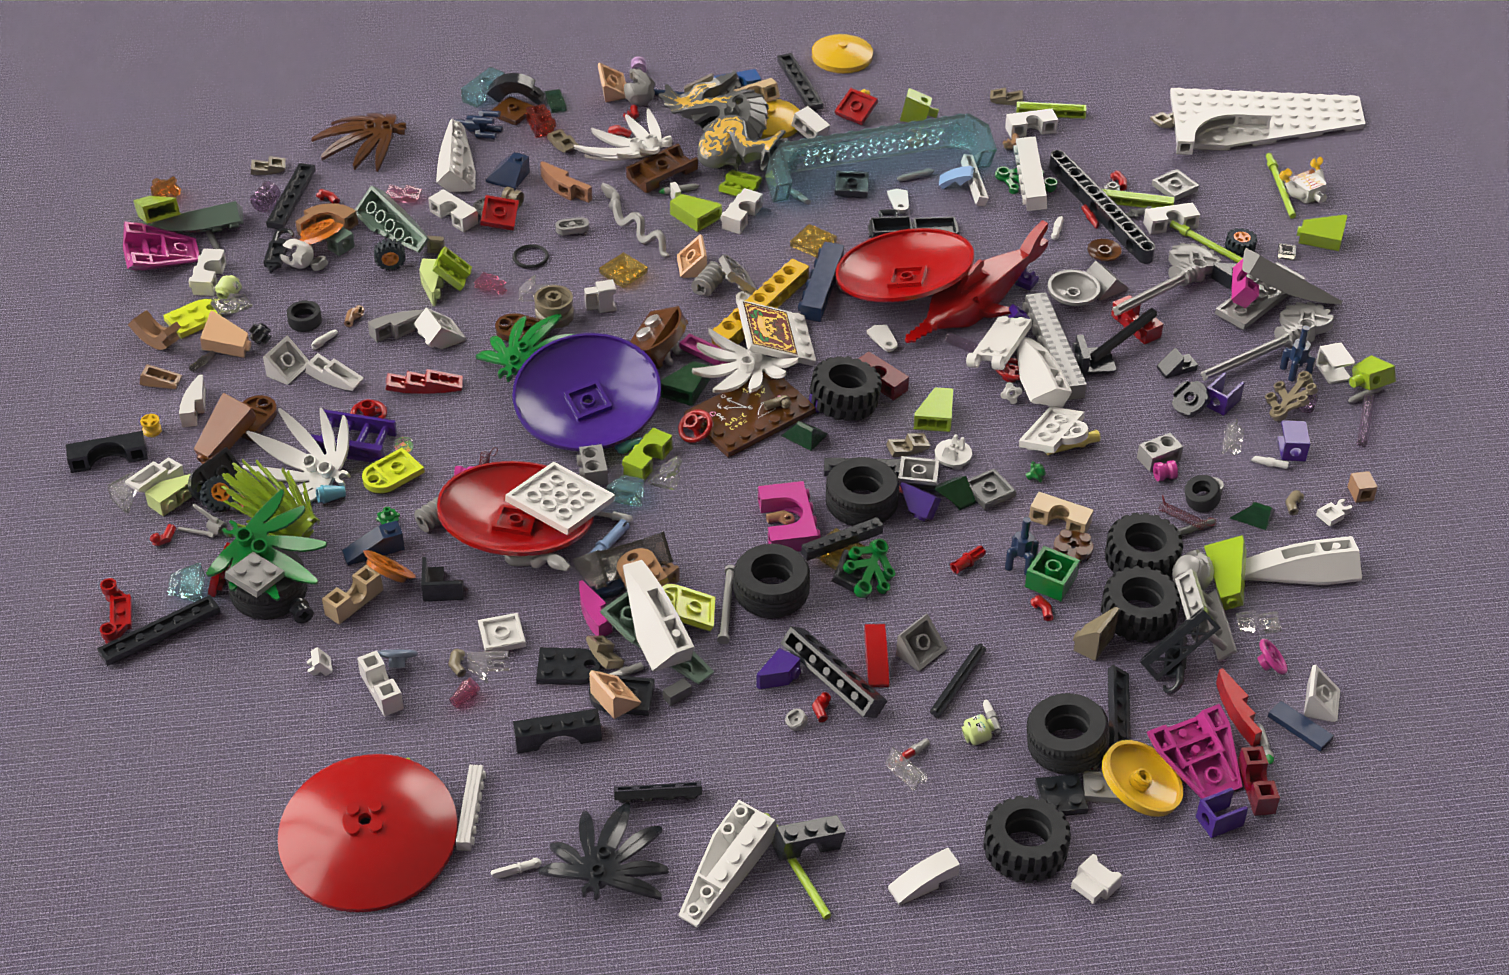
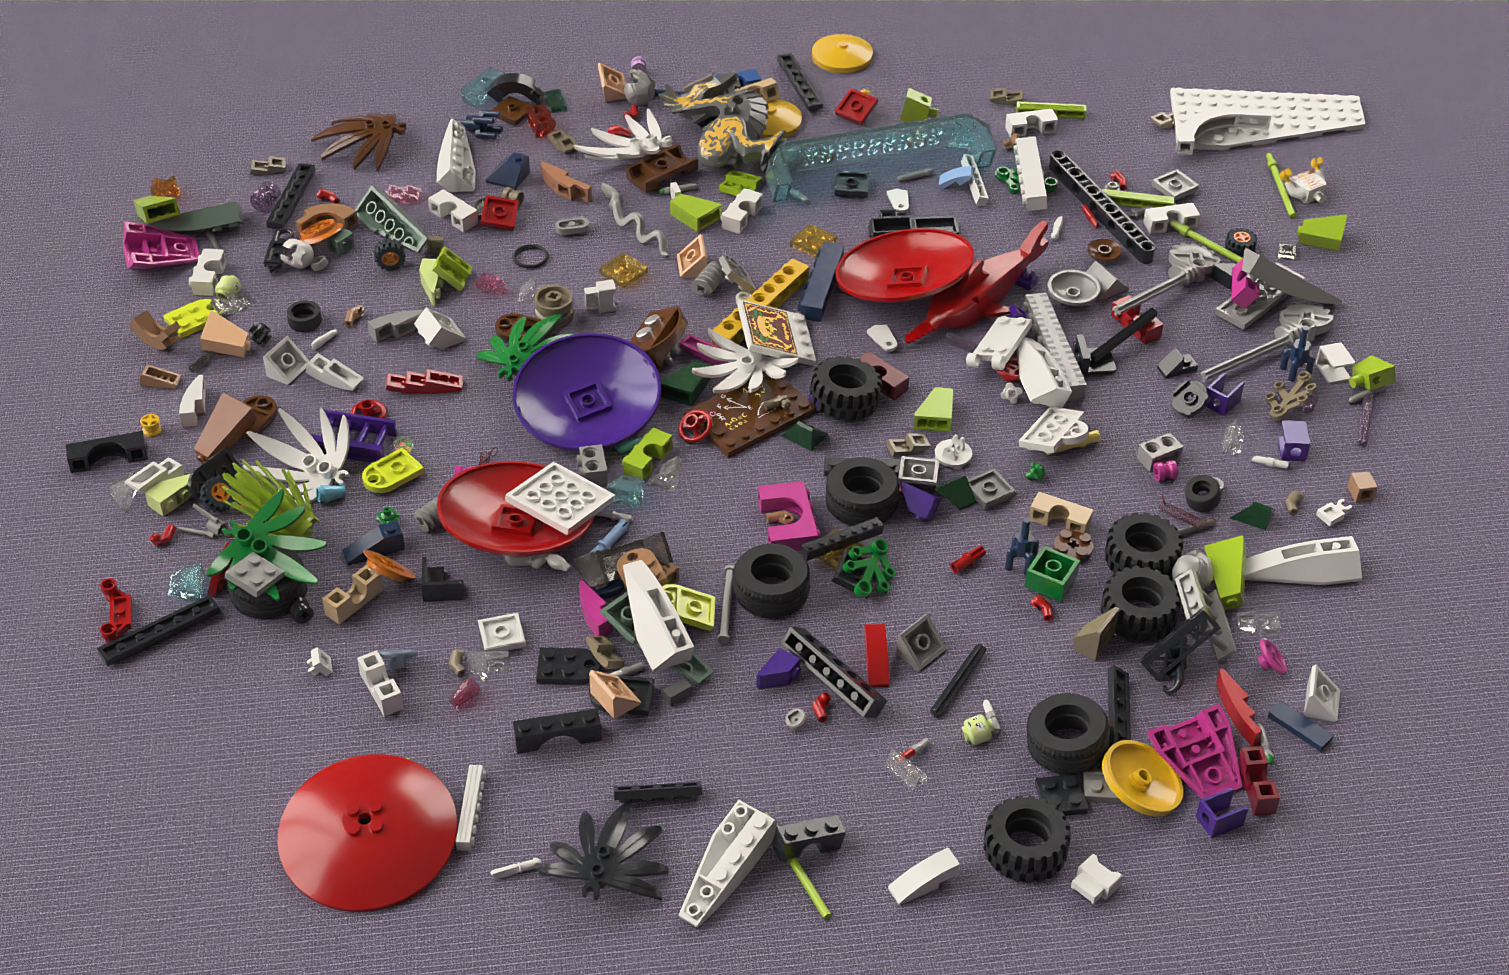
white brick [791,106,830,144] -> none

